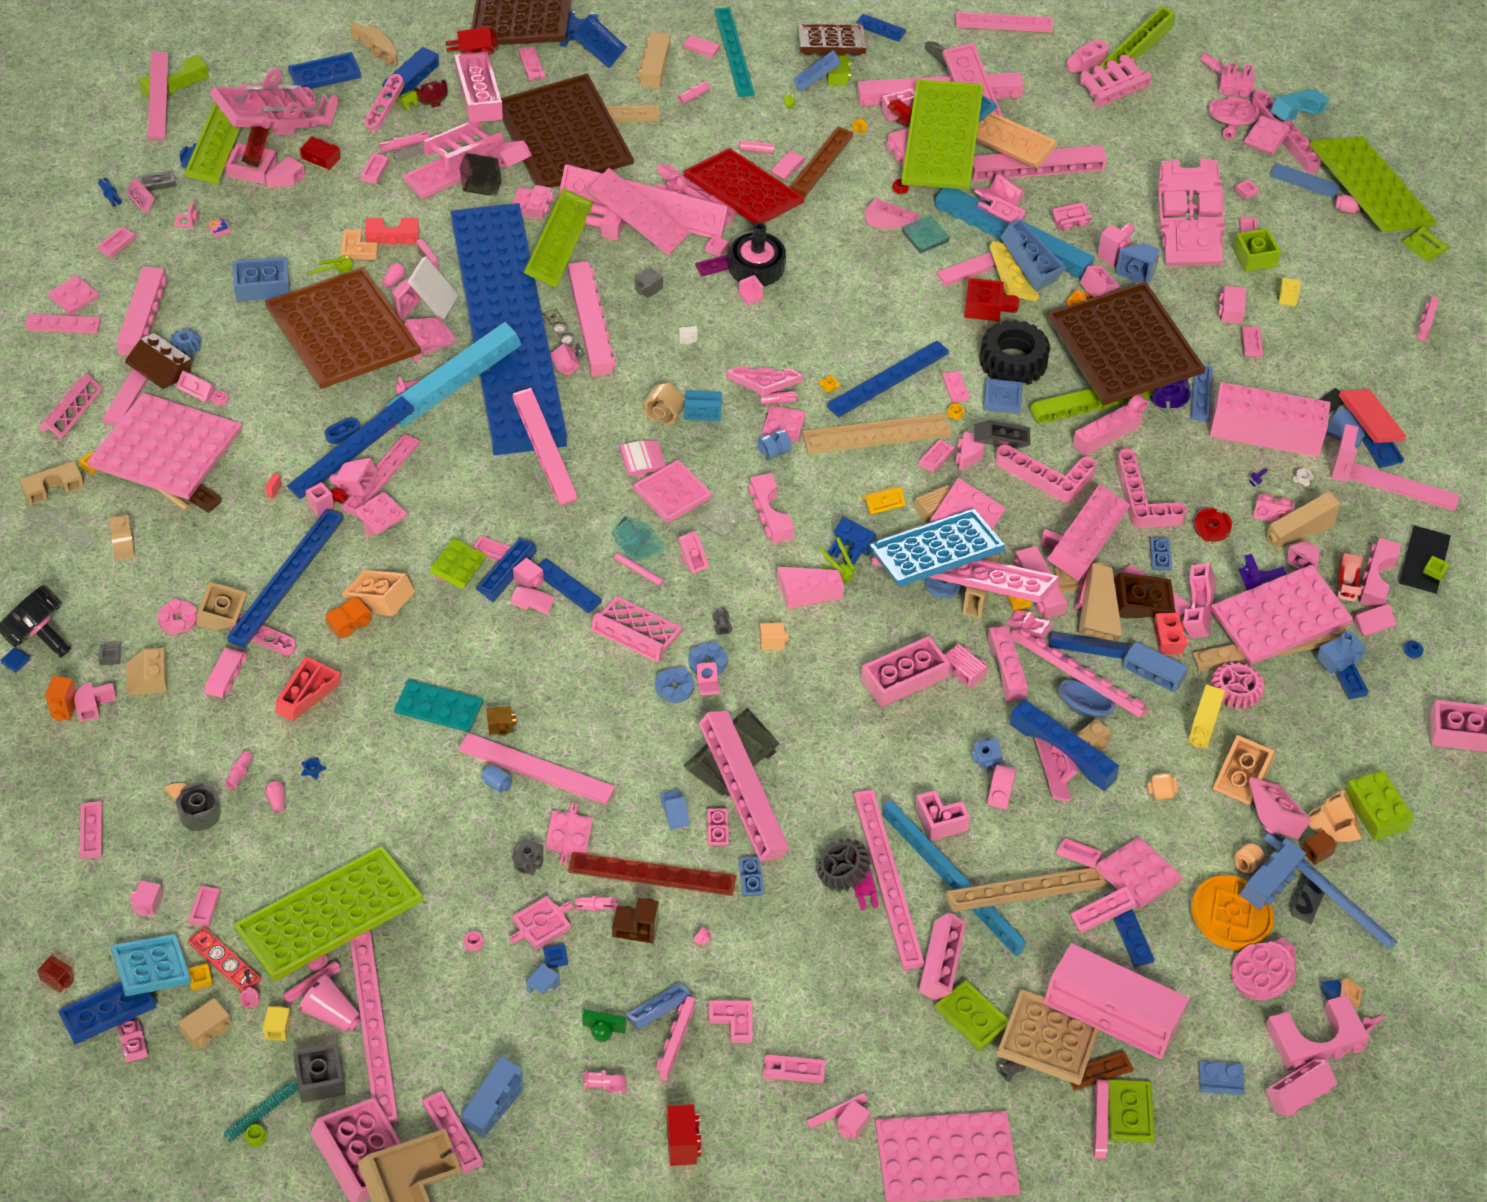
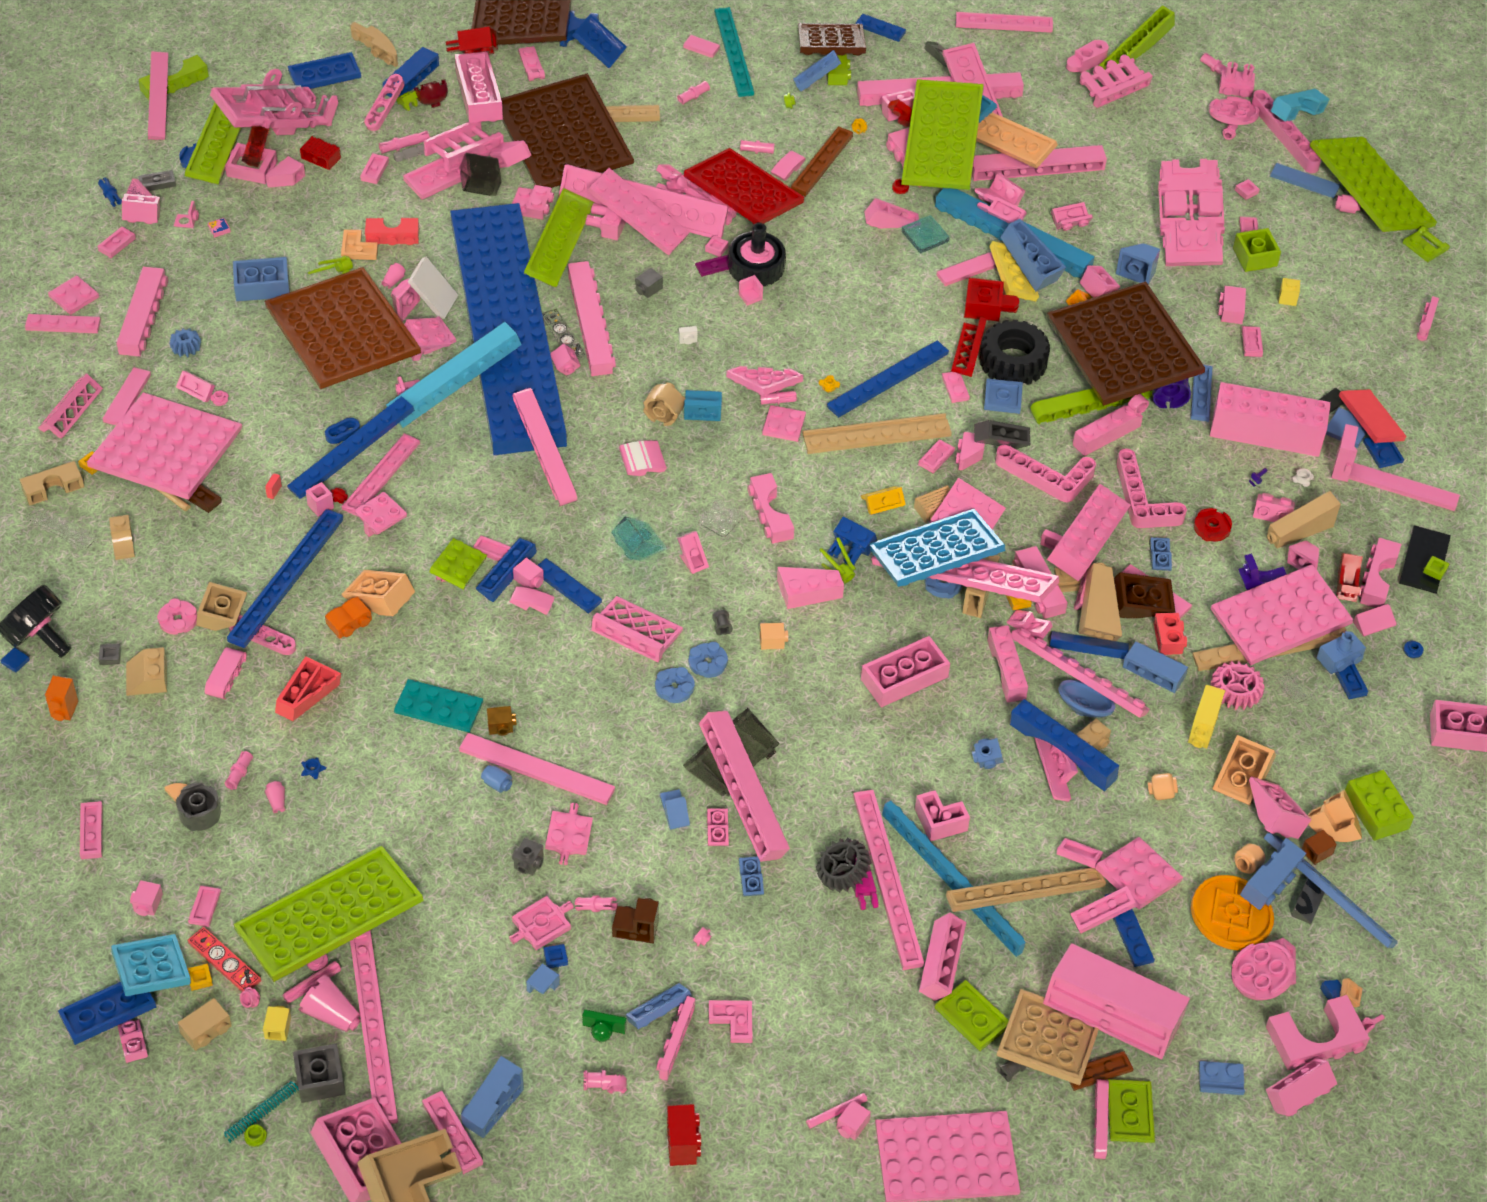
clear red brick [37,955,74,993] -> none
bright pink brick [74,682,116,722] -> none
reddish brown slope [125,333,192,389] -> none
bright pink torso [330,458,378,496] -> none
bright pink tile [416,239,439,271] -> none
bright pink plate [463,931,484,951] -> none
clear red plate [568,852,737,896] -> none
bright pink bar [614,553,664,586] -> none
bright pink plate [633,460,712,524] -> none
tan brick [638,31,671,88] -> none
bright pink bracket [697,662,720,695] -> none
medium blue wheel [757,429,792,460] -> none
bright pink plate [762,1055,825,1084] -> none
bright pink brick [944,644,988,689] -> none
yellow plate [947,404,965,420] -> none
bright pink brick [987,764,1017,810] -> none
bright pink brick [1097,223,1135,267] -> none
bright pink arch [1183,563,1216,639] -> none
bright pink plate [1244,116,1291,156] -> none
none -> bright pink brick [122,194,160,224]
none -> red fence [951,317,987,377]

